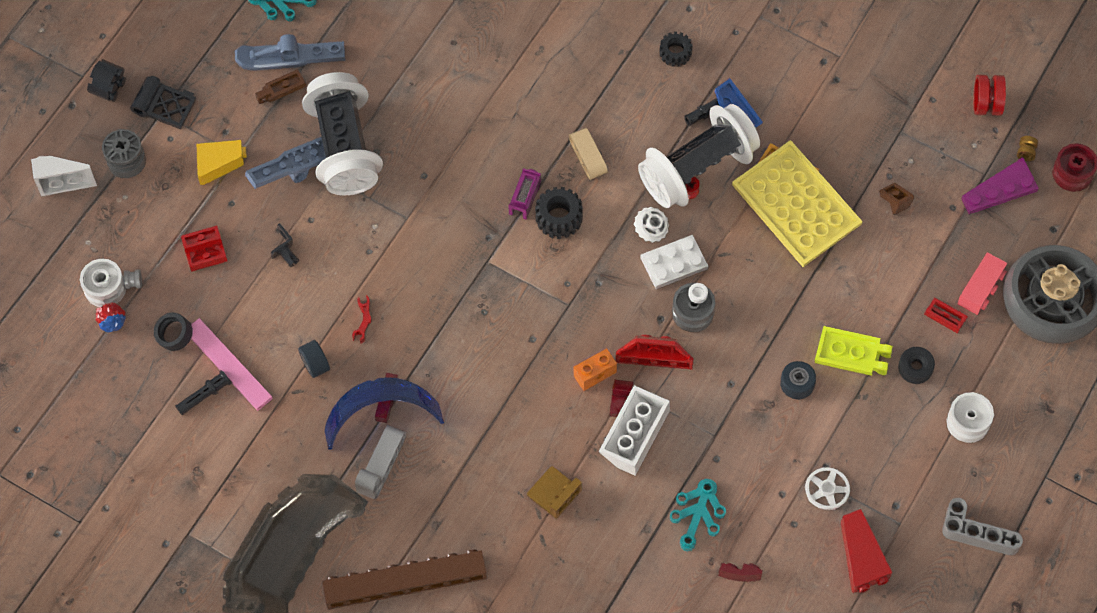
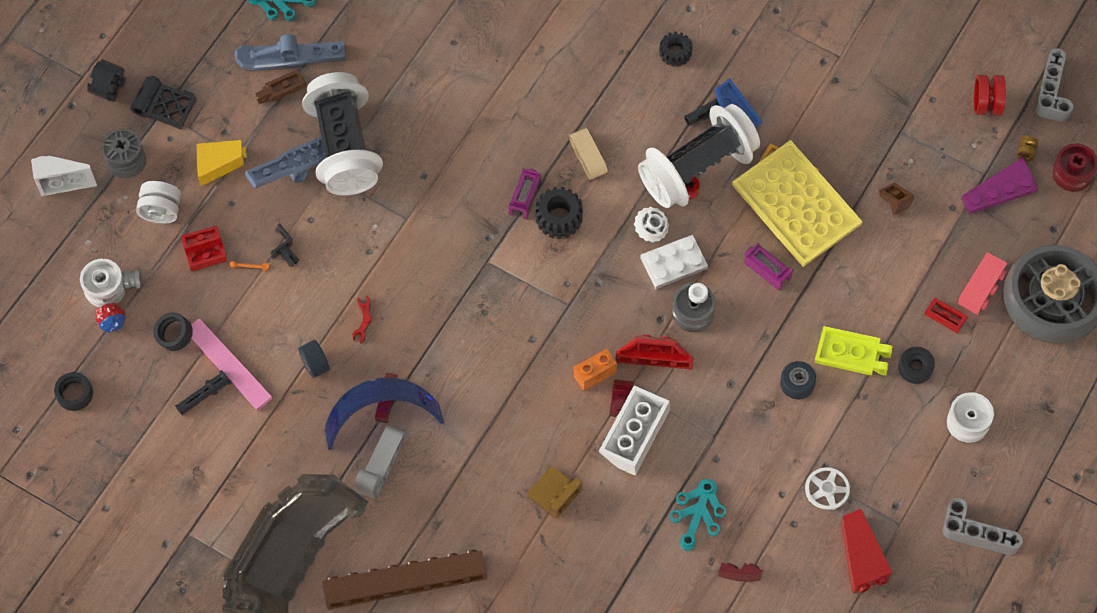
none -> black tyre [54,372,93,411]
none -> white wheel [136,181,182,224]
none -> orange hinge [230,261,269,271]
none -> magenta window [745,243,793,291]
none -> light grey beam [1035,48,1073,122]

